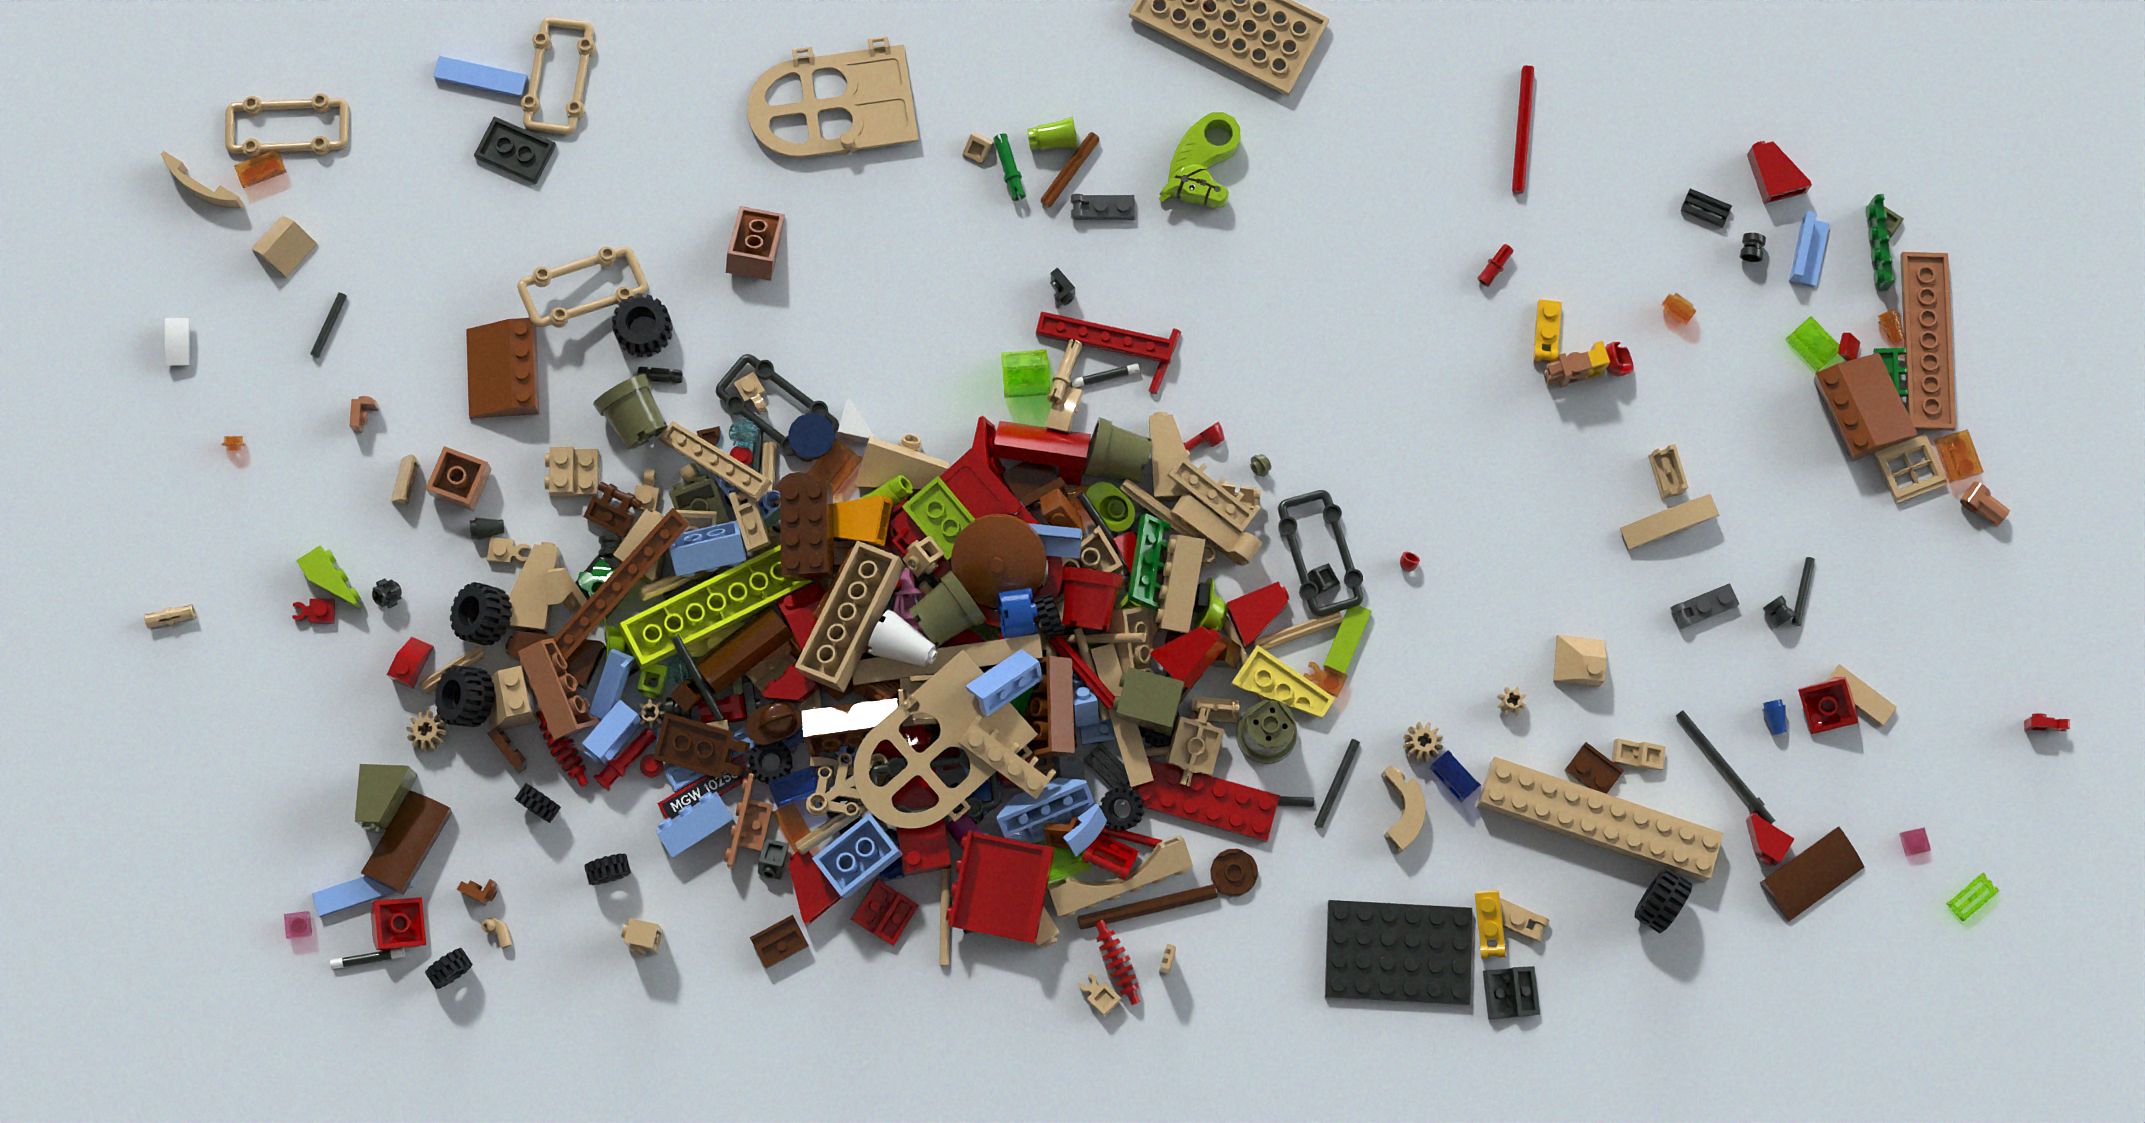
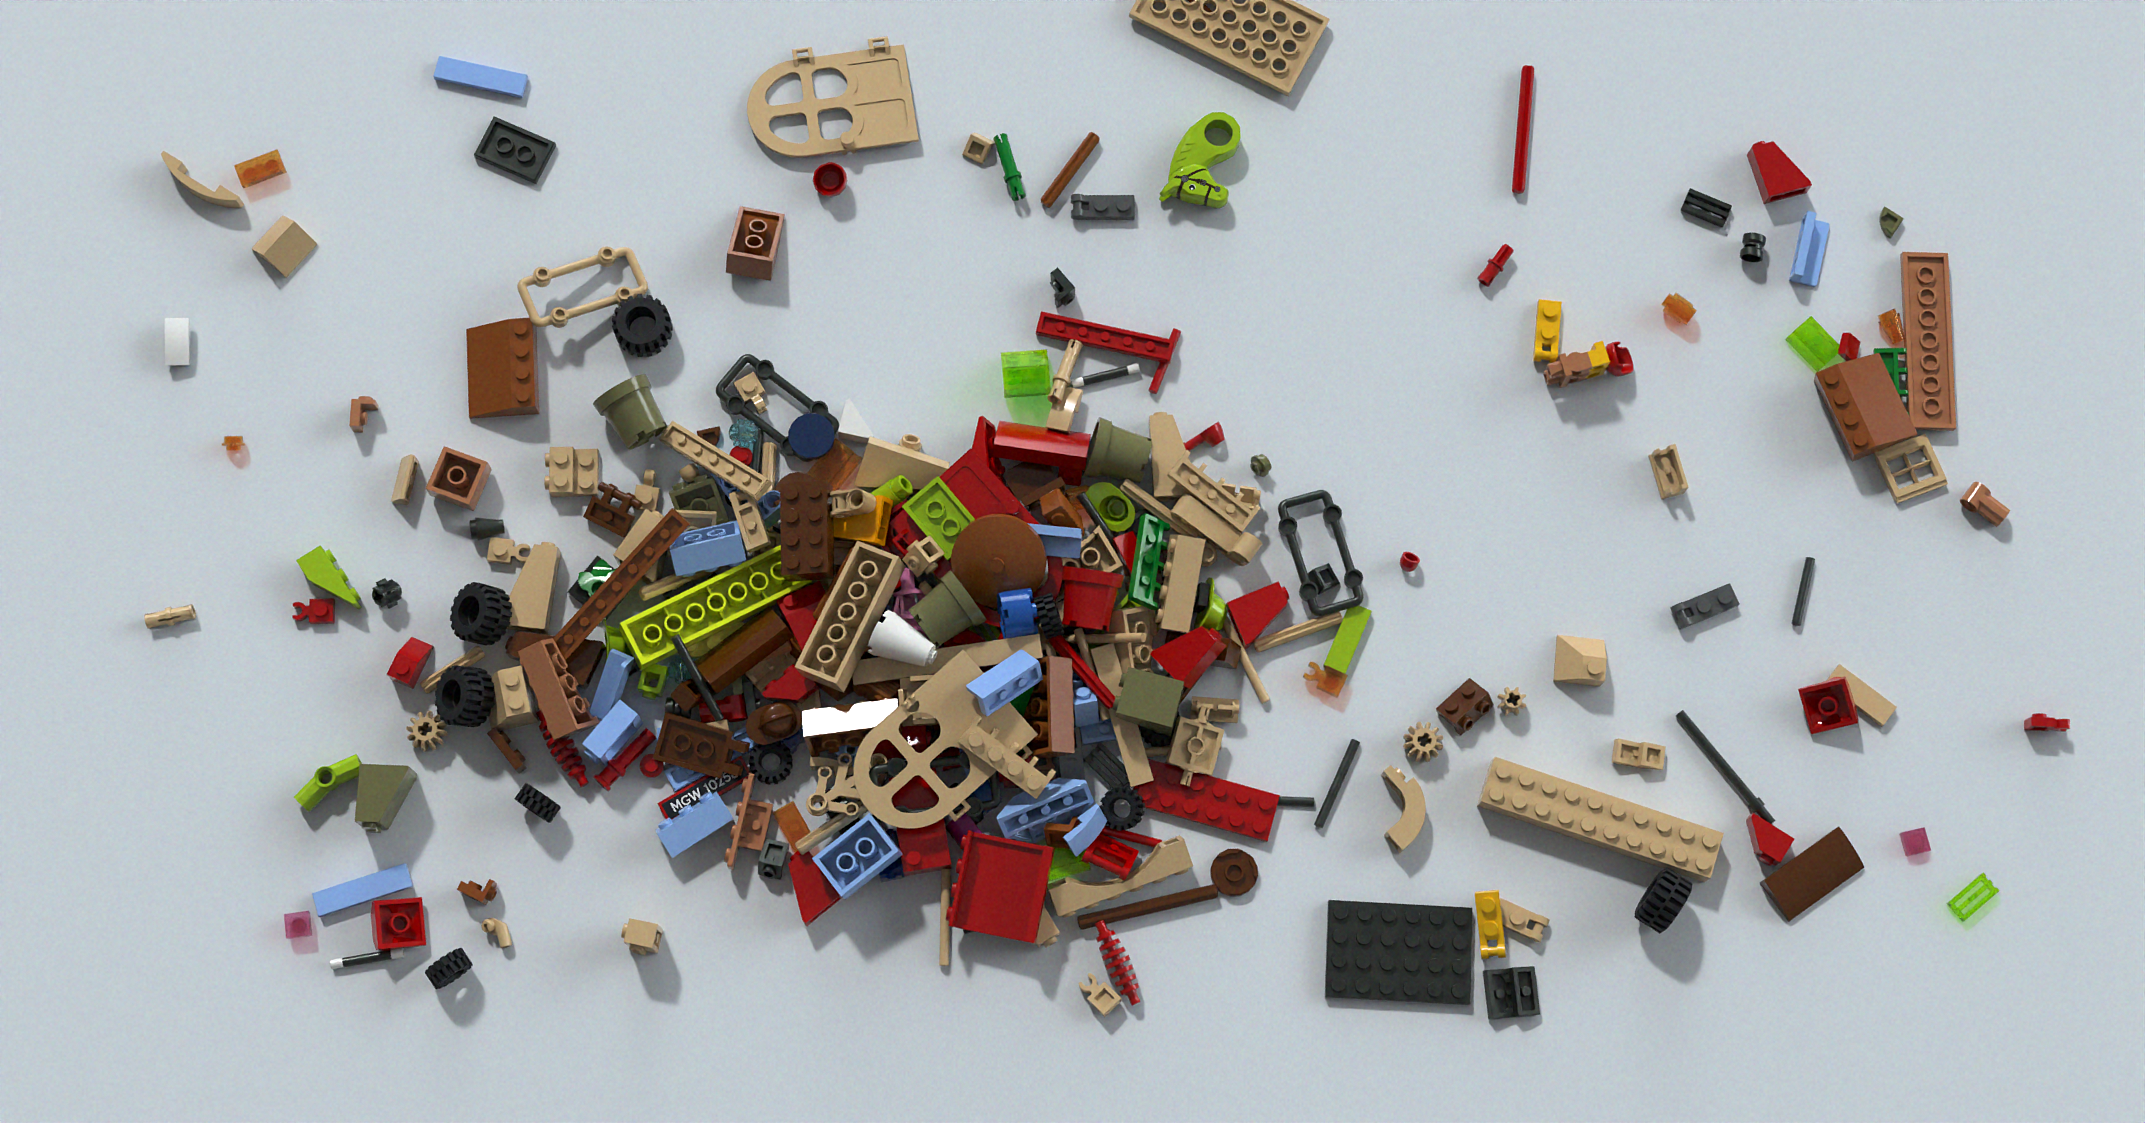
tan bar [225,93,349,159] -> none
pearl dark grey bar [310,292,347,358] -> none
reddish brown slope [361,790,452,895] -> none
tan bar [521,17,596,135] -> none
tan slope [546,567,588,611] -> none
black tyre [584,853,631,885] -> none
pearl dark grey wheel [598,535,622,559] -> none
pearl dark grey axle [637,366,683,383] -> none
tan gear [637,699,665,730] -> none
reddish brown plate [750,915,809,969] -> none
clear blue hinge [768,766,818,808] -> none
red slope [850,879,919,946] -> none
lime plant [1027,116,1078,150] -> none
tan tile [1159,944,1176,975] -> none
light yellow wing [1230,645,1335,719] -> none
olive piece [1236,700,1297,764] -> none
clear blue hinge [1429,750,1481,803] -> none
reddish brown plate [1565,742,1624,794] -> none
tan slope [1620,494,1720,550] -> none
blue cone [1762,699,1787,735] -> none
pearl dark grey wheel [1763,595,1796,628] -> none
green hinge [1866,194,1895,291] -> none
clear orange plate [1934,429,1984,483] -> none
none -> lime piece [294,754,362,812]
none -> red hair [813,162,848,197]
none -> tan piece [830,488,876,518]
none -> reddish brown bracket [1436,678,1494,736]

